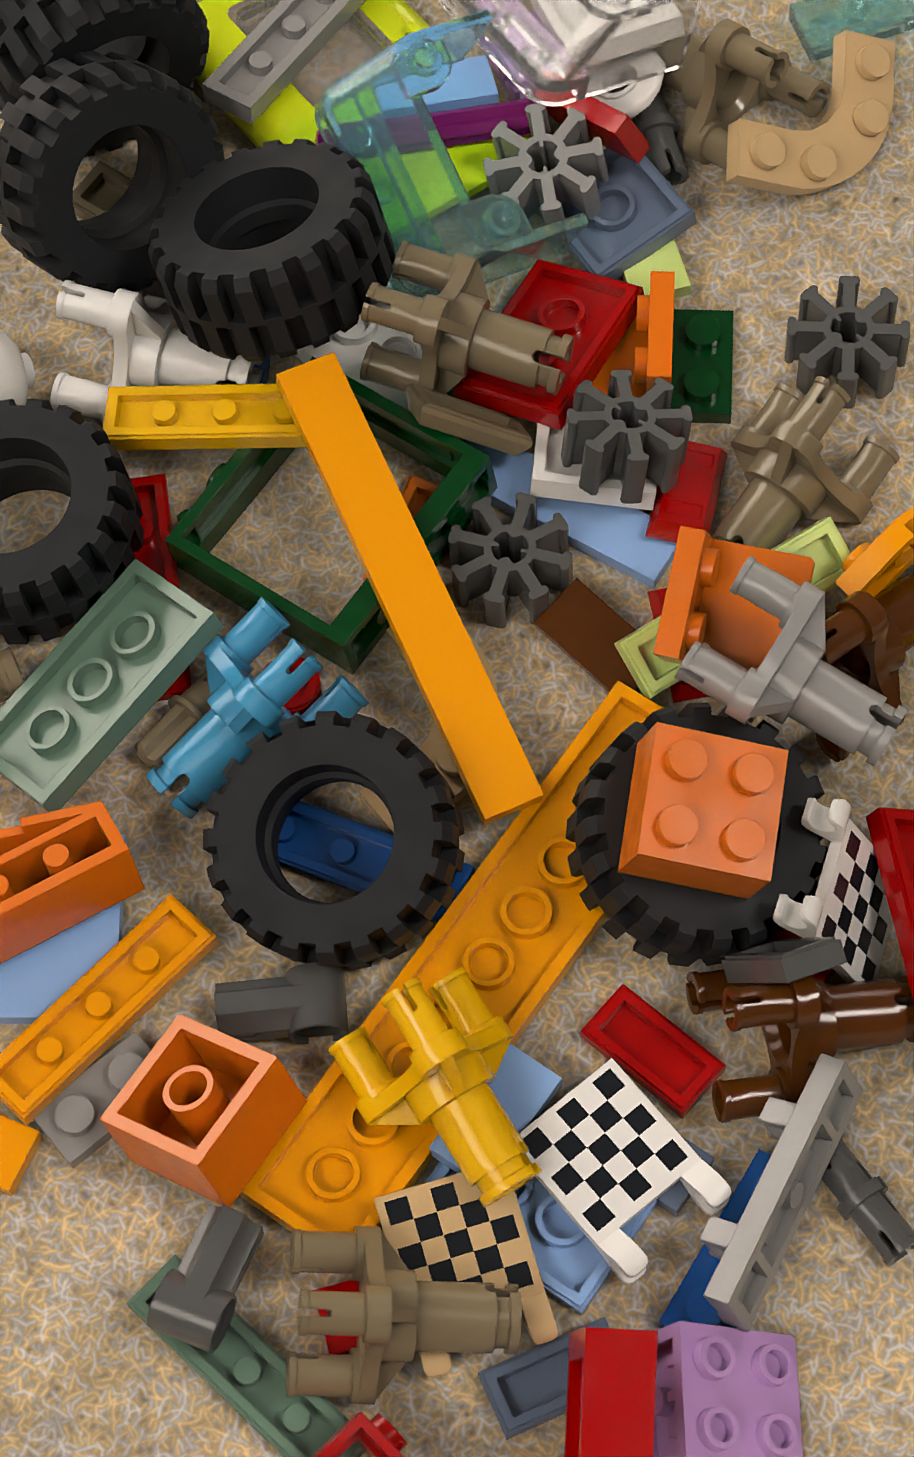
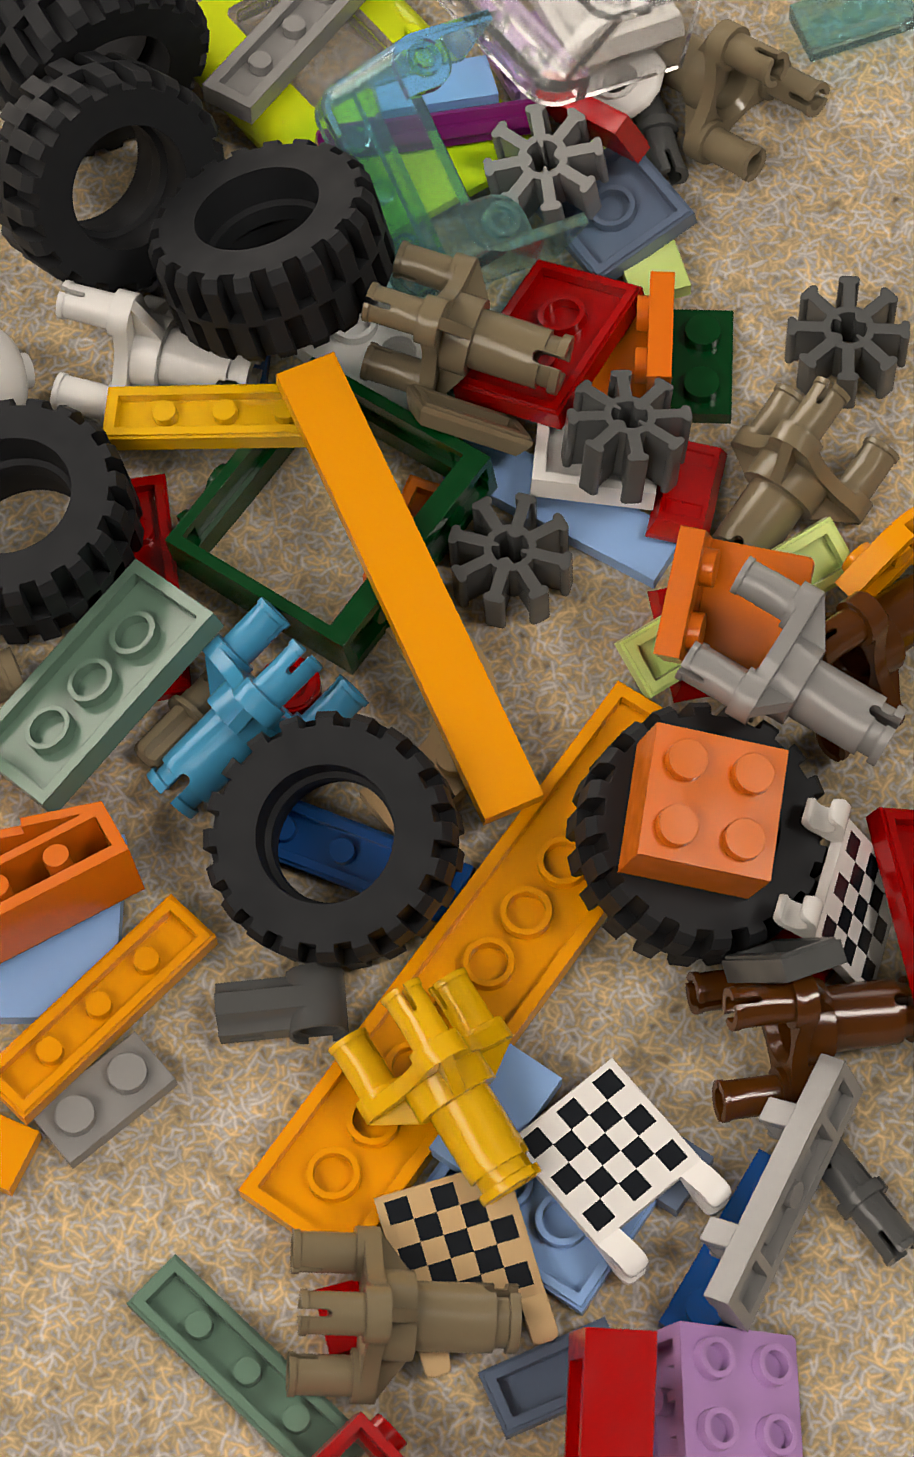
dark tan tile [73,161,132,220] -> none
orange brick [99,1014,307,1207] -> none
dark grey piece [147,1204,264,1354] -> none
reddish brown tile [533,578,641,693] -> none
red tile [580,984,726,1119] -> none
tan plate [726,30,895,195] -> none

